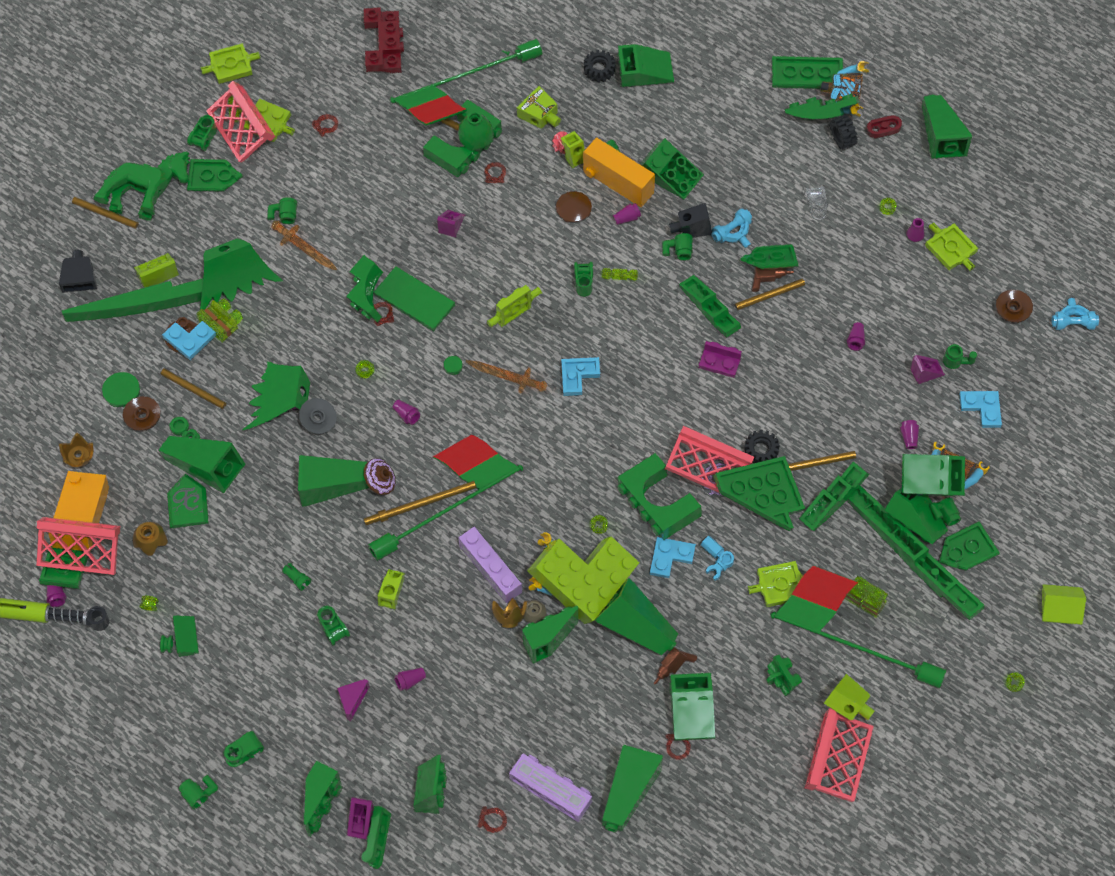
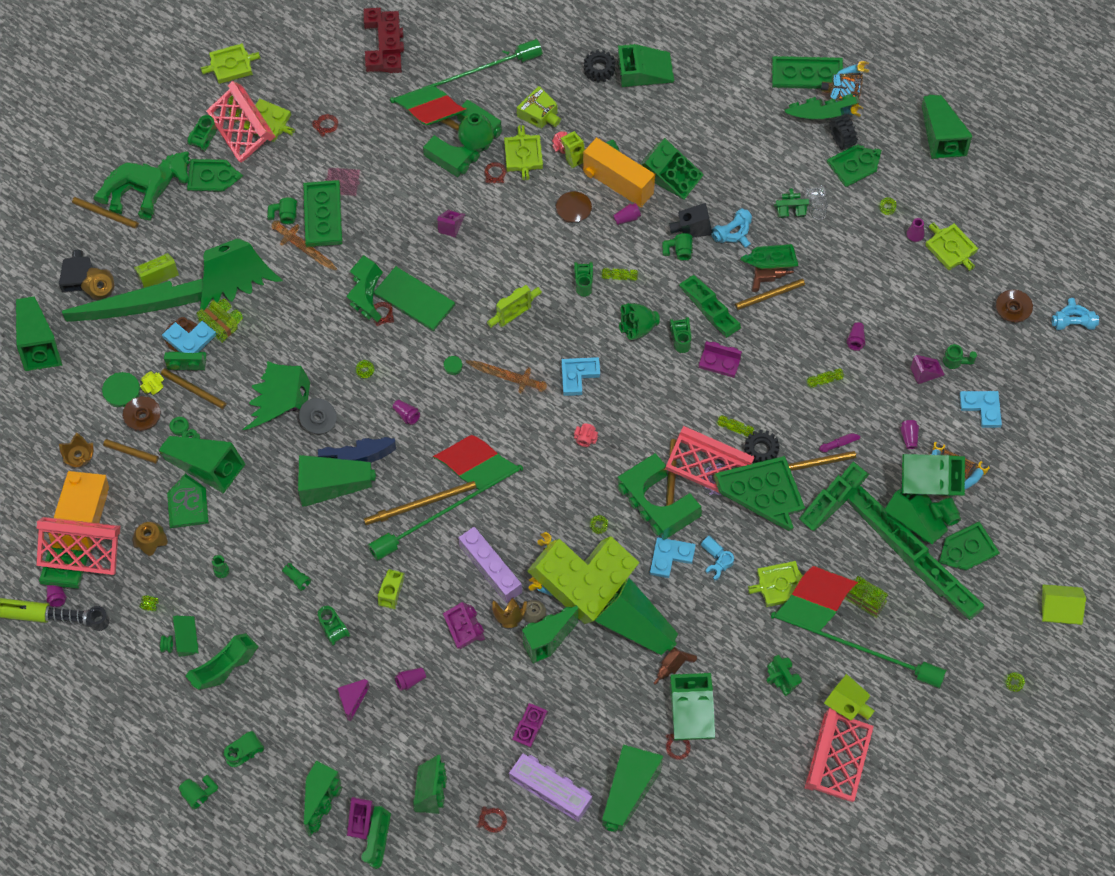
dish [364,458,396,495] -> none
dark red plate [866,115,902,138] -> none
none -> green slope [16,296,62,371]
none -> pearl gold piece [81,268,115,300]
none -> pearl gold bar [103,439,159,464]
none -> neon yellow gear [140,371,164,395]
none -> green bracket [164,352,207,370]
none -> green arch [185,633,259,690]
none -> green pin [212,555,230,578]
none -> green tile [303,180,343,247]
none -> dark blue slope [318,437,396,463]
none -> clear pink piece [325,168,360,196]
none -> magenta bracket [443,602,485,649]
none -> lime plate [504,125,543,180]
none -> magenta slope [512,703,548,747]
none -> coral gear [574,423,598,447]
none -> green piece [619,303,660,340]
none -> pearl gold bar [666,439,677,506]
none -> green piece [669,317,692,353]
none -> clear neon green axle [717,415,754,437]
none -> green hips [774,188,809,218]
none -> clear neon green axle [807,368,844,388]
none -> magenta piece [819,433,860,453]
none -> green tile [827,145,882,187]

